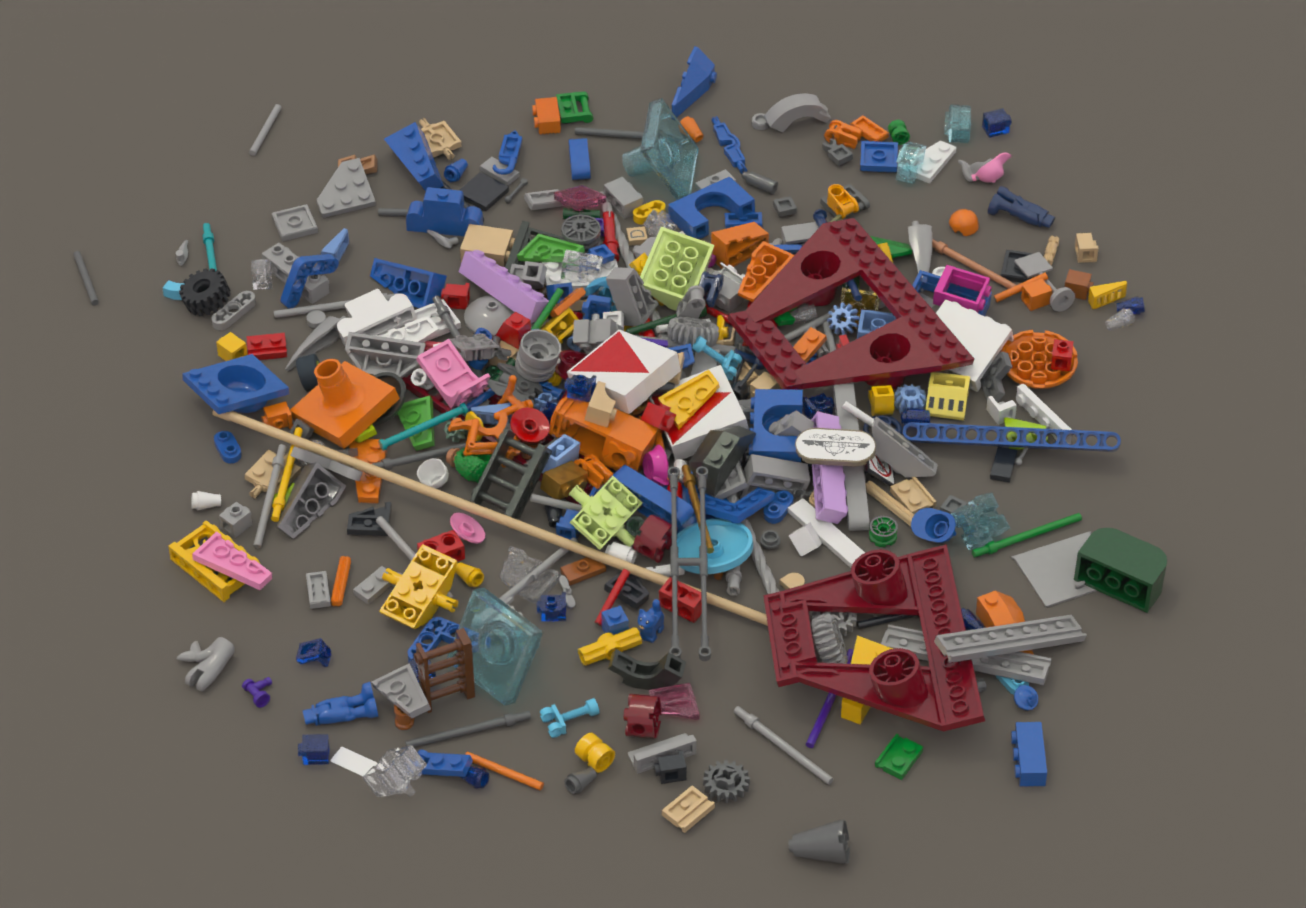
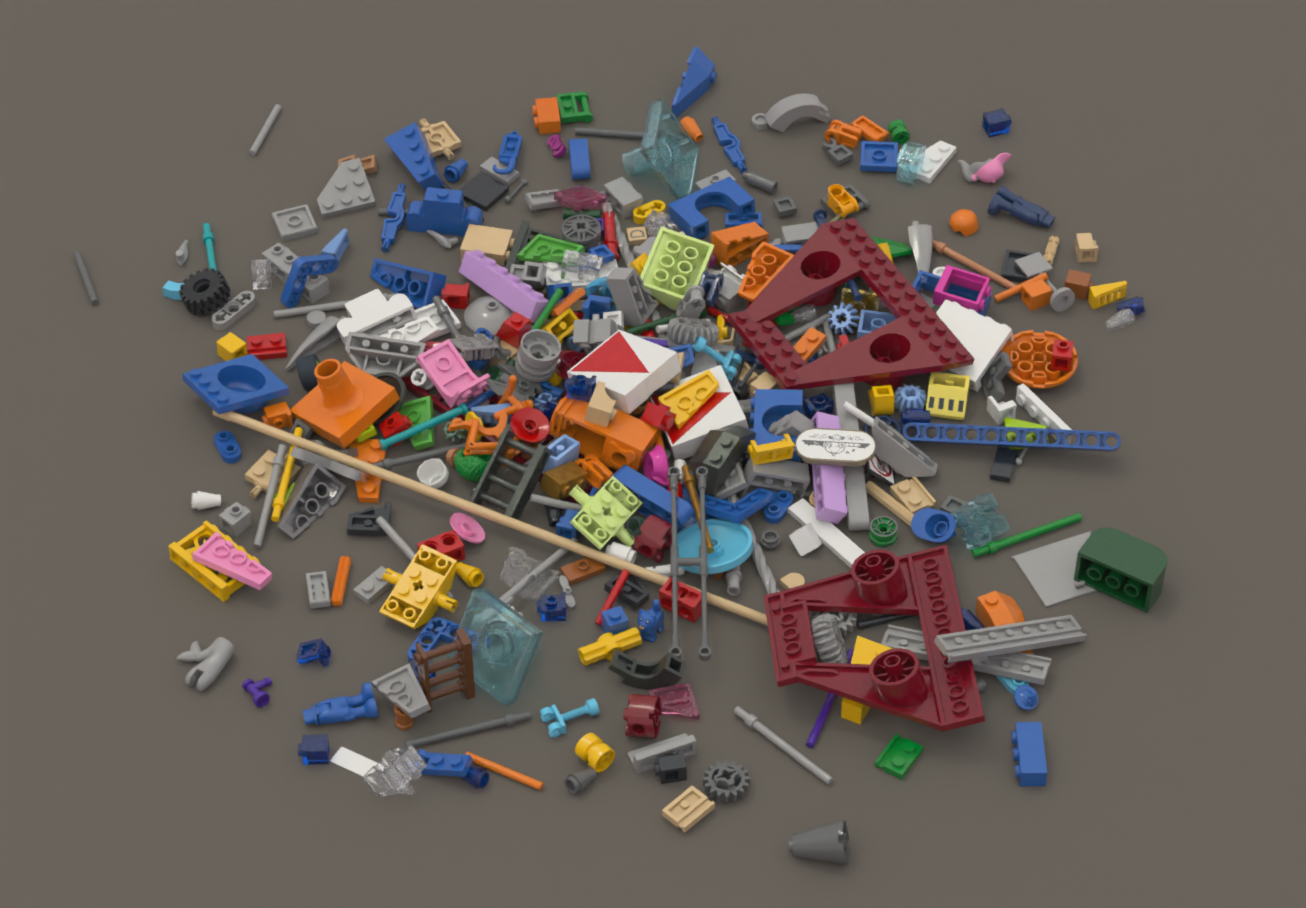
clear light blue brick [944,105,971,143] -> none
none -> red brick [379,411,413,447]
none -> blue piece [381,183,406,252]
none -> magenta piece [547,134,566,158]
none -> yellow hinge [747,434,795,465]

